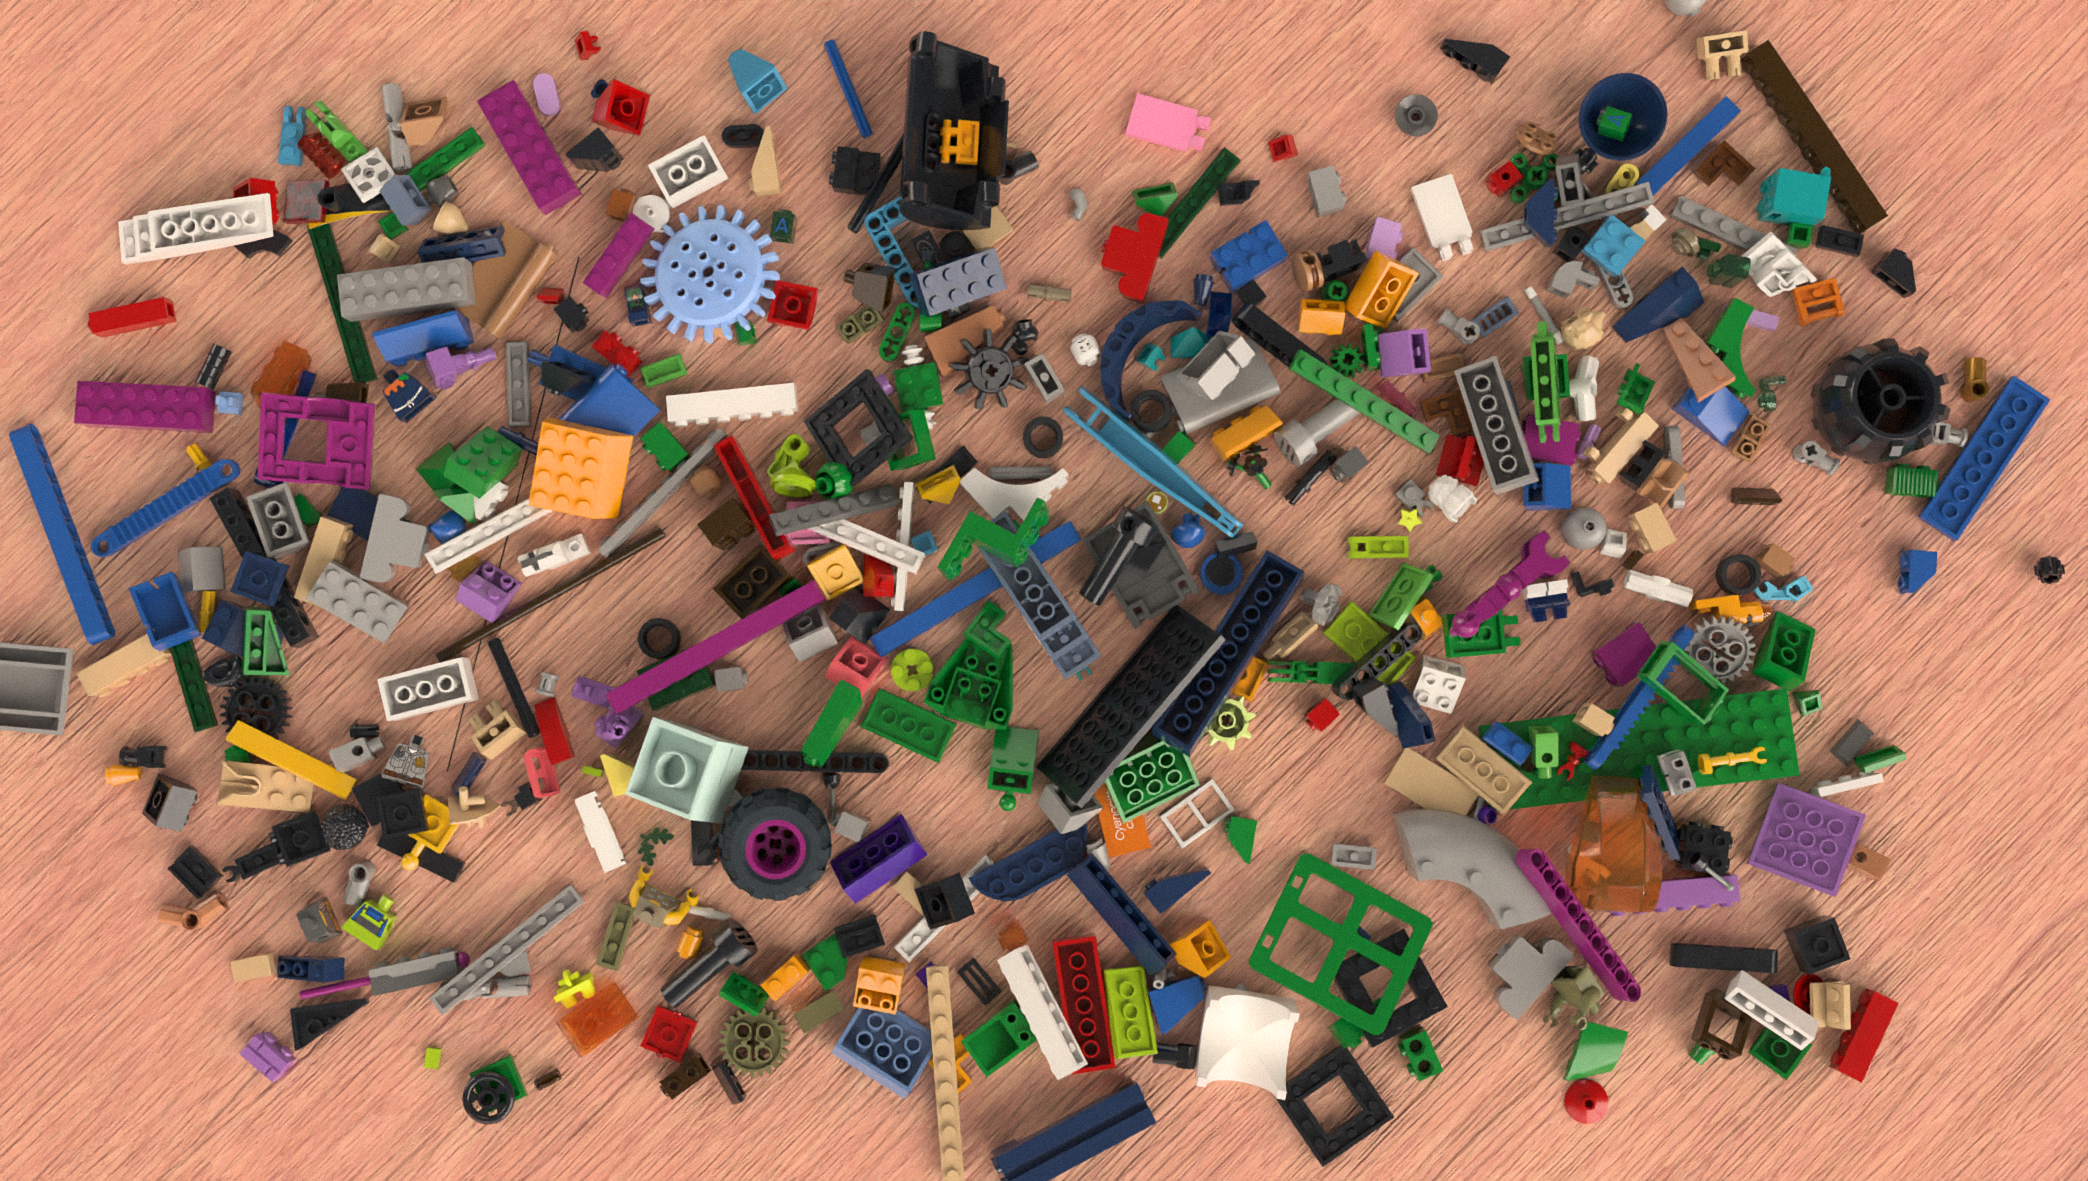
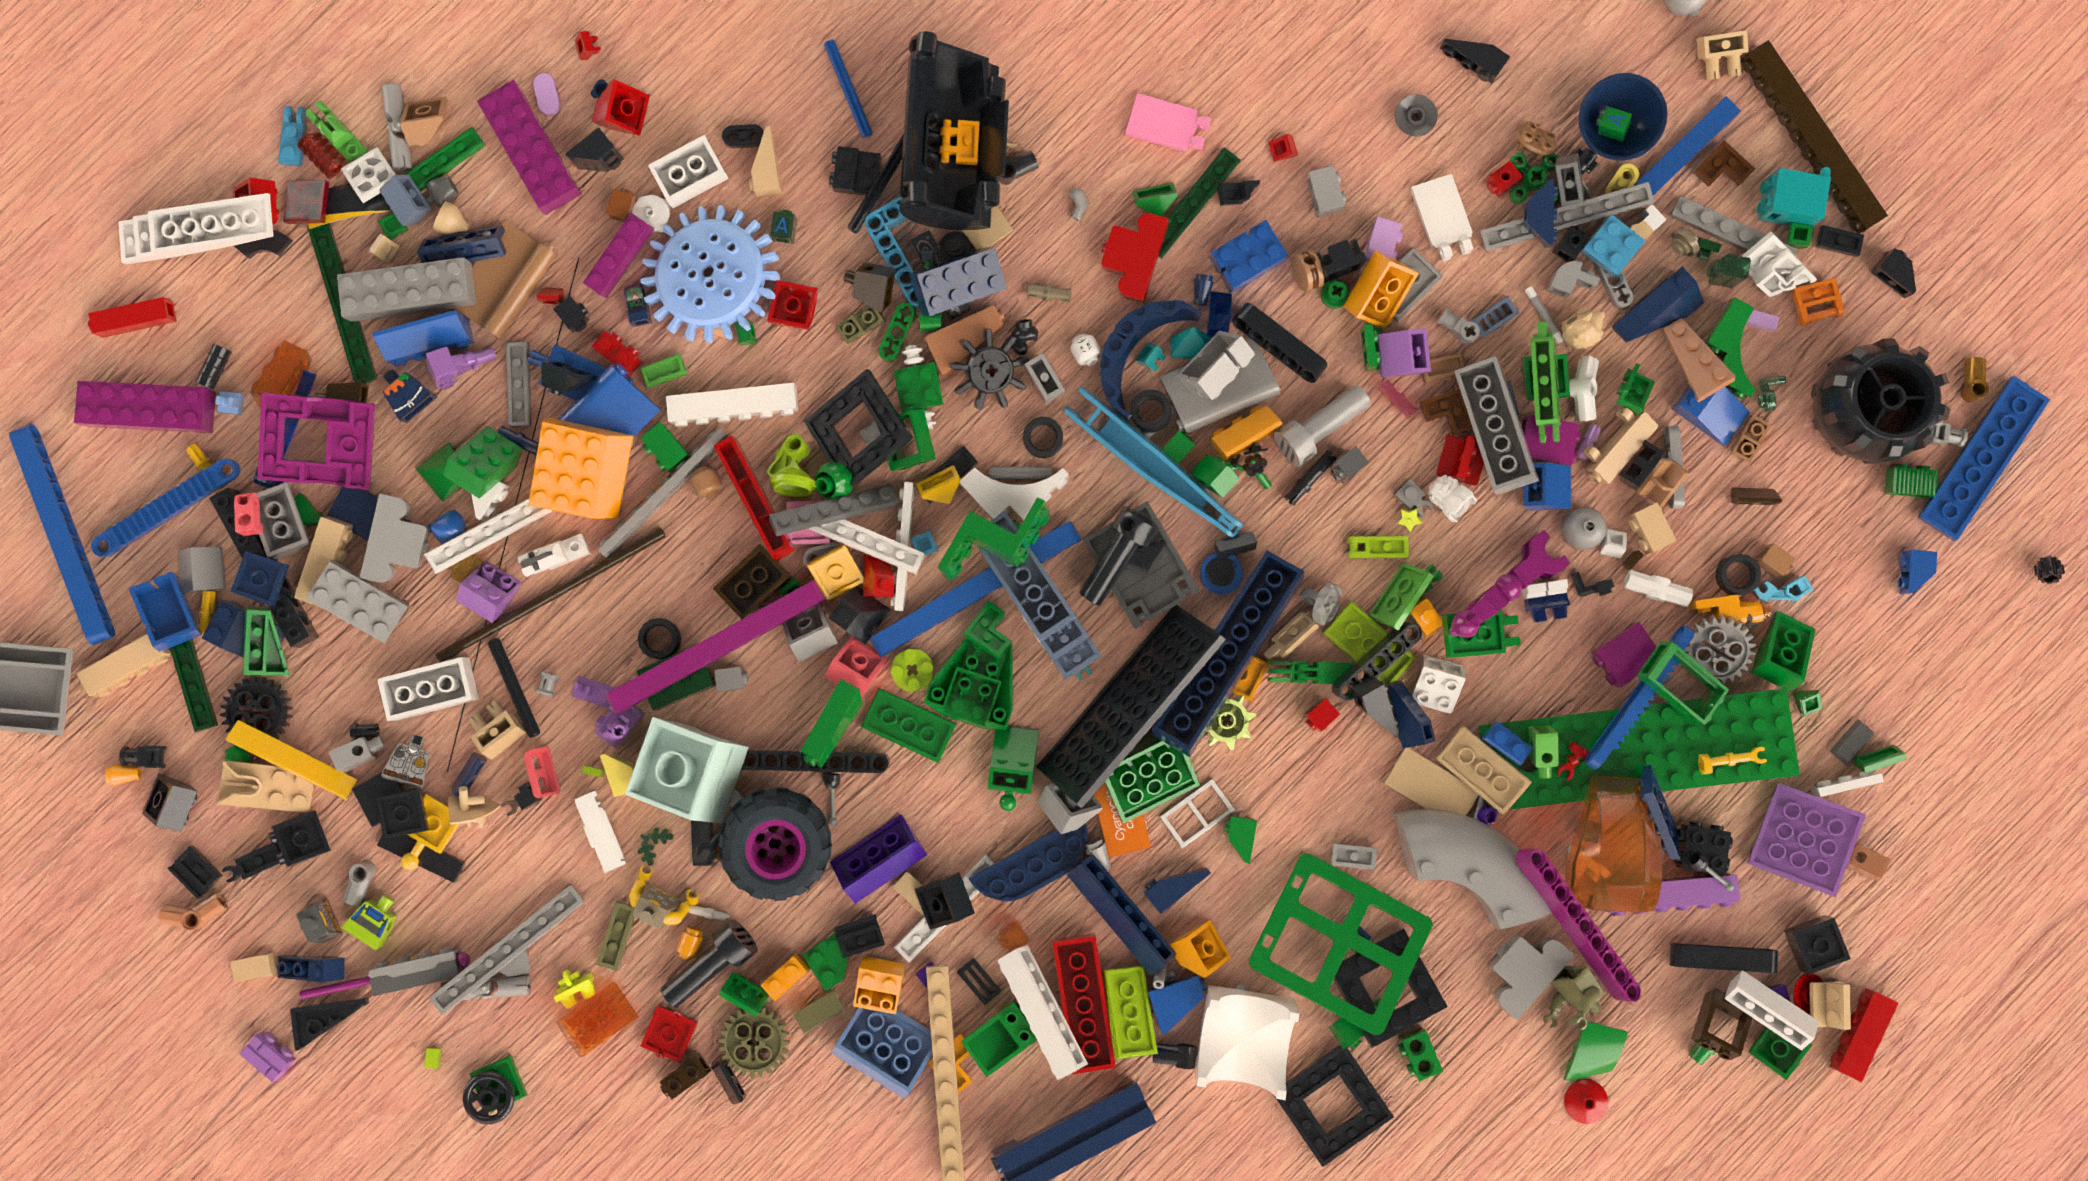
black hat [204,655,243,687] -> none
black piece [317,187,344,213] -> none
black hair [319,804,369,850] -> none
slope [434,487,475,524] -> none
red slope [534,697,576,765] -> none
dark brown piece [534,1069,562,1091] -> none
dark brown brick [697,498,755,551] -> none
dark azure slope [728,49,788,115] -> none
light grey brick [833,810,871,842] -> none
medium lavender tile [876,374,894,395] -> none
pearl gold tile [1147,492,1168,514] -> none
blue piece [1170,513,1205,548] -> none
black tile [1237,280,1267,306] -> none
green plate [1288,350,1440,454] -> none
light orange brick [1298,299,1345,335] -> none
green gear [1329,343,1366,379] -> none
tan brick [1572,703,1615,737] -> none
light grey hips [1656,749,1697,796] -> none
light grey connector [1793,441,1840,476] -> none
none -> coral leg [234,492,264,536]
none -> green brick [1190,454,1240,498]

